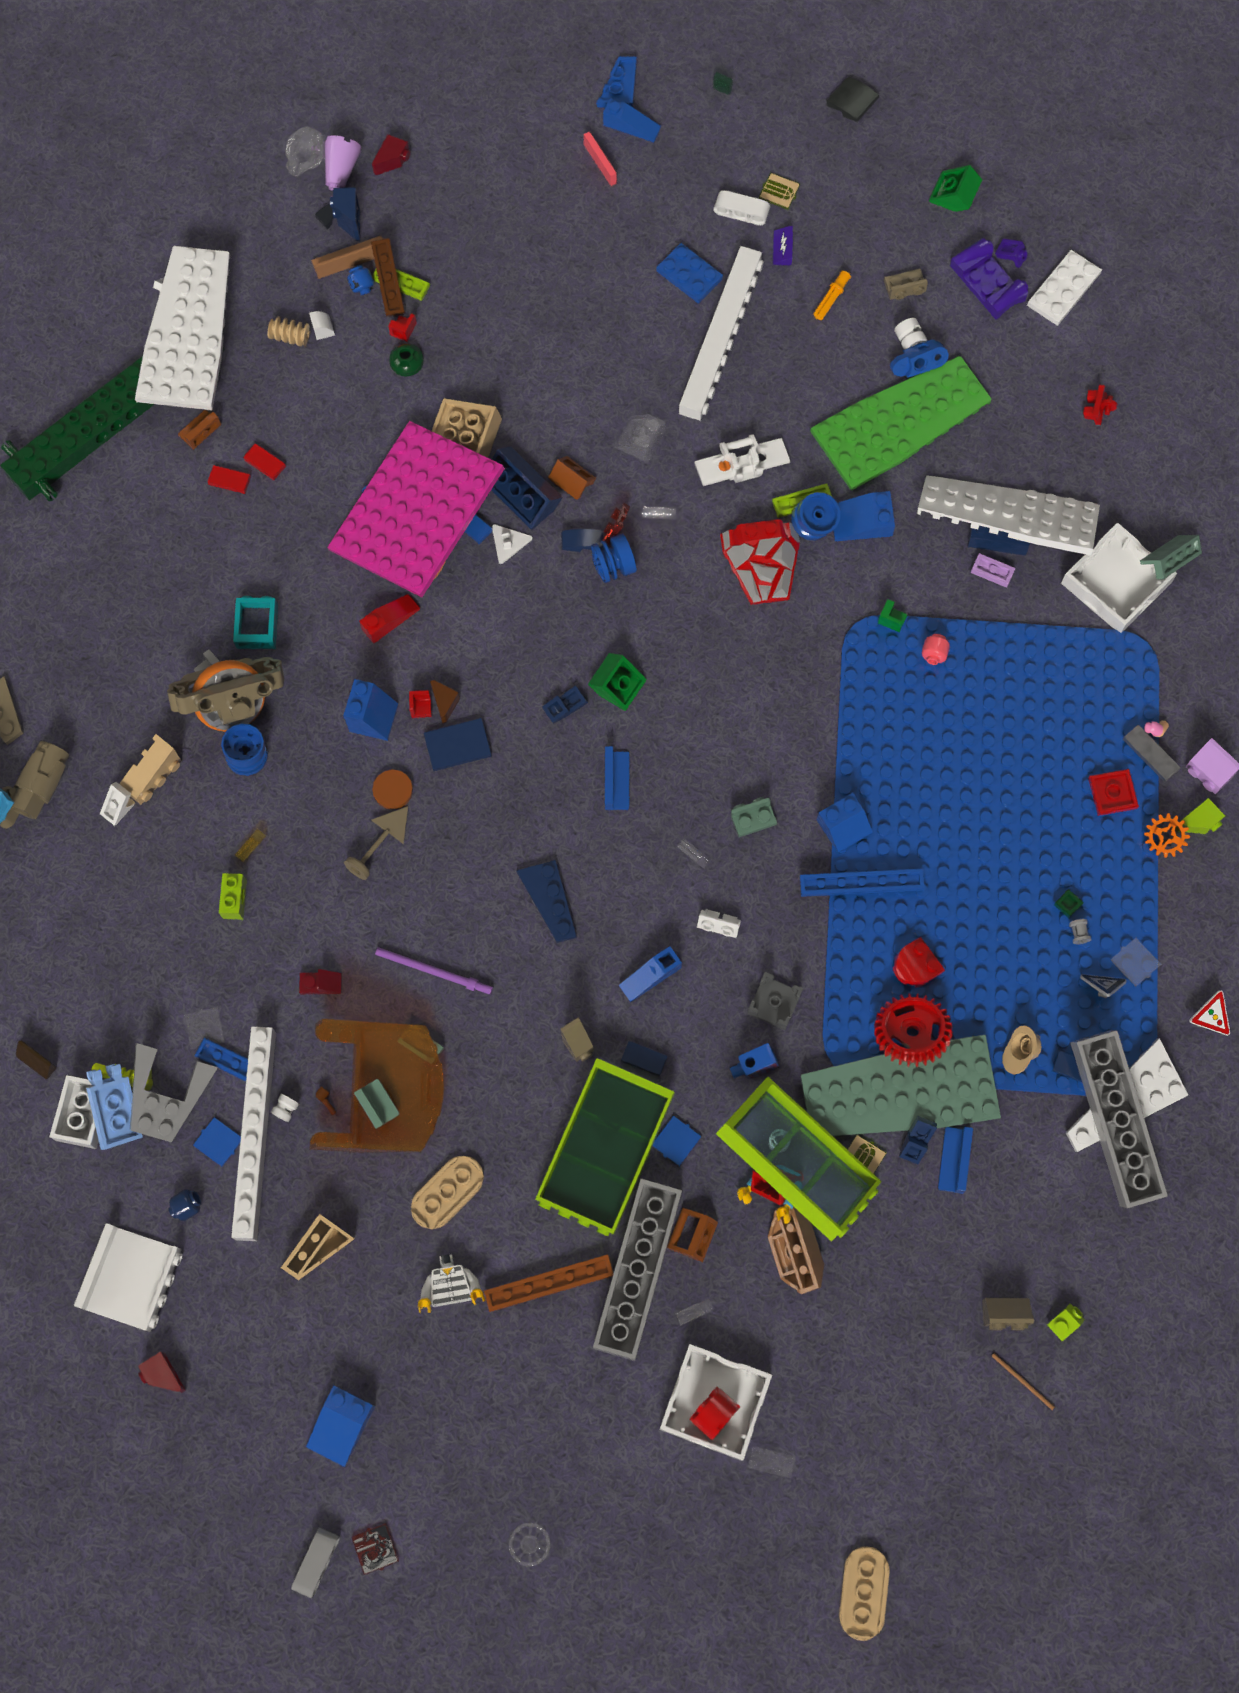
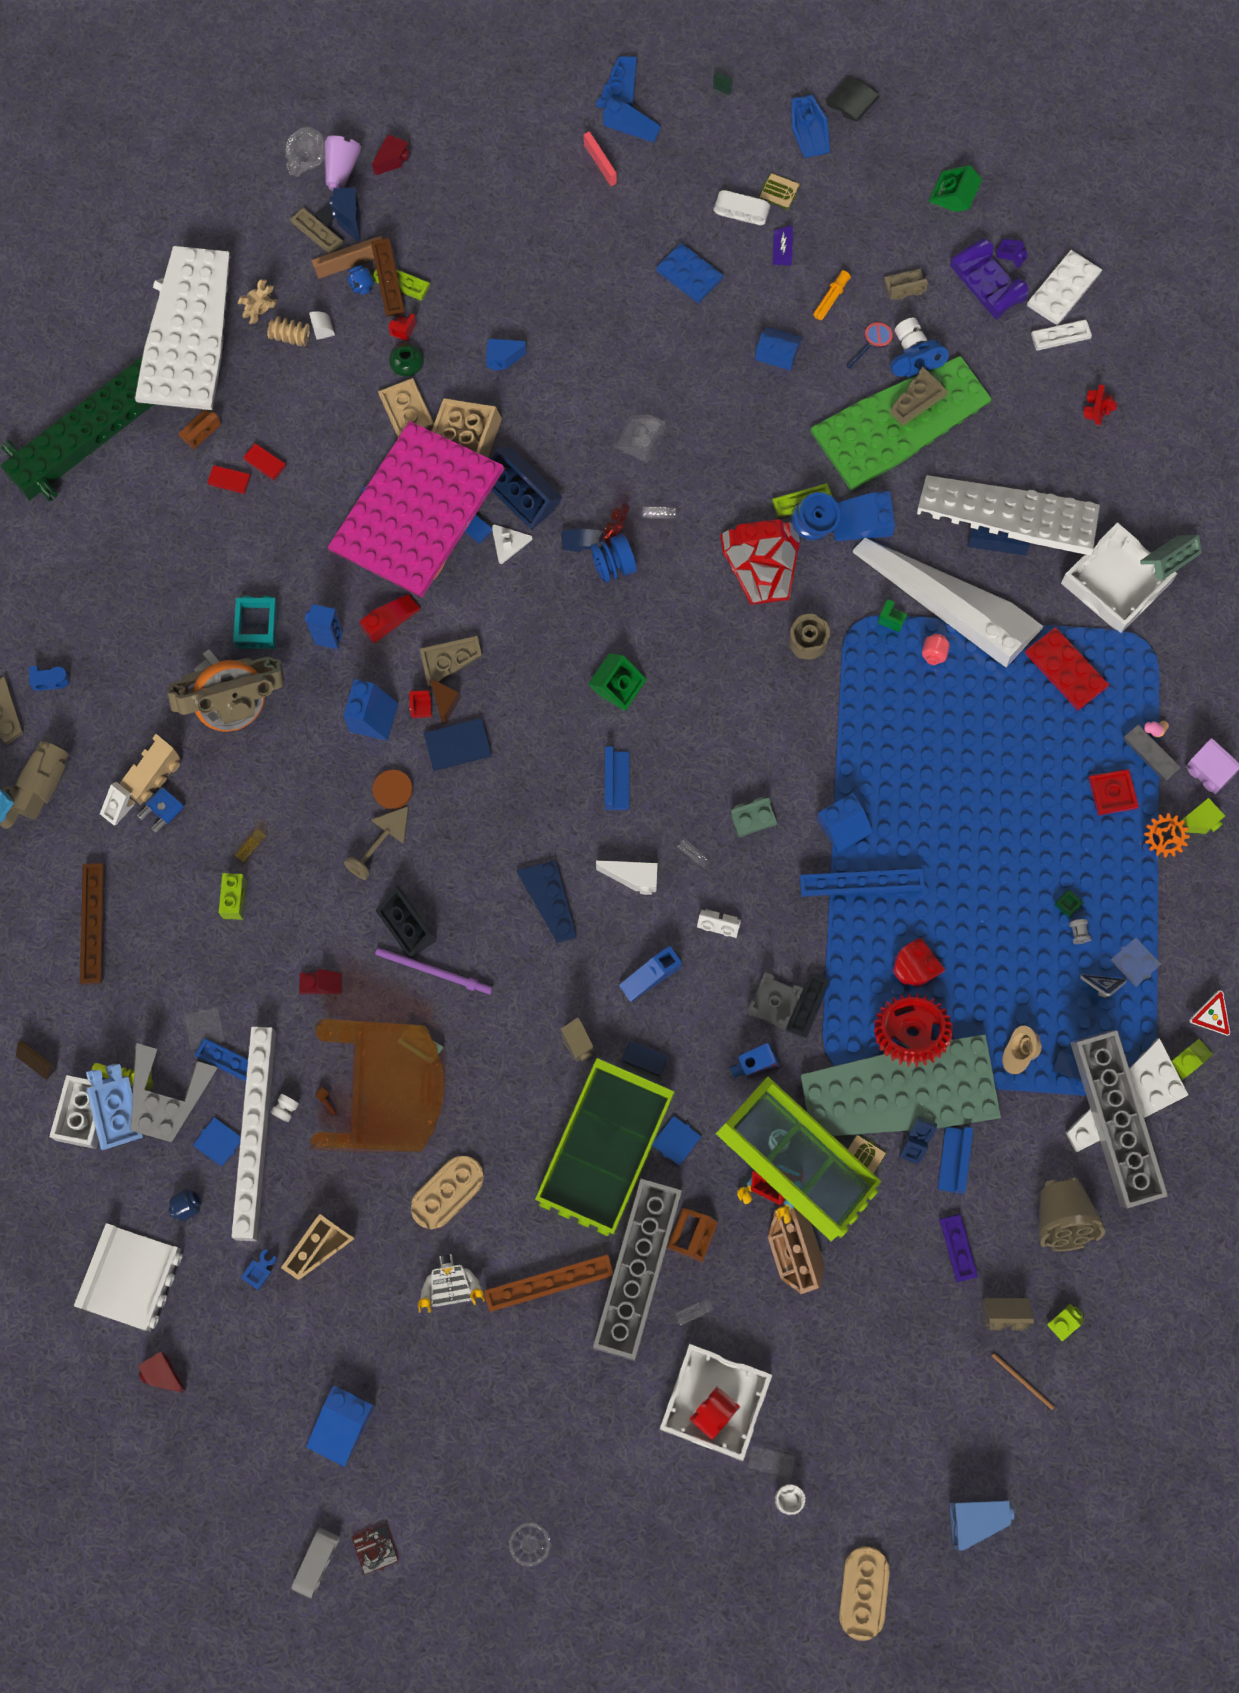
blue wheel [221,724,268,776] -> none
sand green panel [354,1079,400,1129] -> none
dark blue slope [542,686,588,723] -> none
dark orange panel [548,456,596,500] -> none
white brick [679,246,764,421] -> none
white piece [694,434,790,486] -> none
lavender plate [971,553,1015,588] -> none
none -> blue leg [29,666,70,691]
none -> reddish brown plate [80,863,105,985]
none -> blue piece [137,787,185,833]
none -> tan pin [238,279,278,324]
none -> blue plate [241,1249,277,1290]
none -> dark tan tile [290,207,343,254]
none -> blue brick [305,604,343,649]
none -> black slope [376,886,436,958]
none -> tan tile [378,378,434,438]
none -> dark tan wing [420,636,482,688]
none -> blue slope [486,339,527,371]
none -> white slope [596,860,658,895]
none -> blue slope [755,327,803,371]
none -> white wheel [775,1485,805,1515]
none -> black plate [786,973,830,1039]
none -> dark tan brick [789,614,830,660]
none -> blue piece [791,95,830,158]
none -> piece [847,322,893,369]
none -> white wedge [853,538,1043,667]
none -> dark tan wing [890,367,947,426]
none -> dark purple tile [939,1214,978,1283]
none -> medium blue slope [949,1501,1014,1551]
none -> red plate [1025,627,1109,711]
none -> white tile [1031,319,1092,351]
none -> dark tan cone [1039,1178,1105,1251]
none -> lime slope [1171,1039,1213,1081]

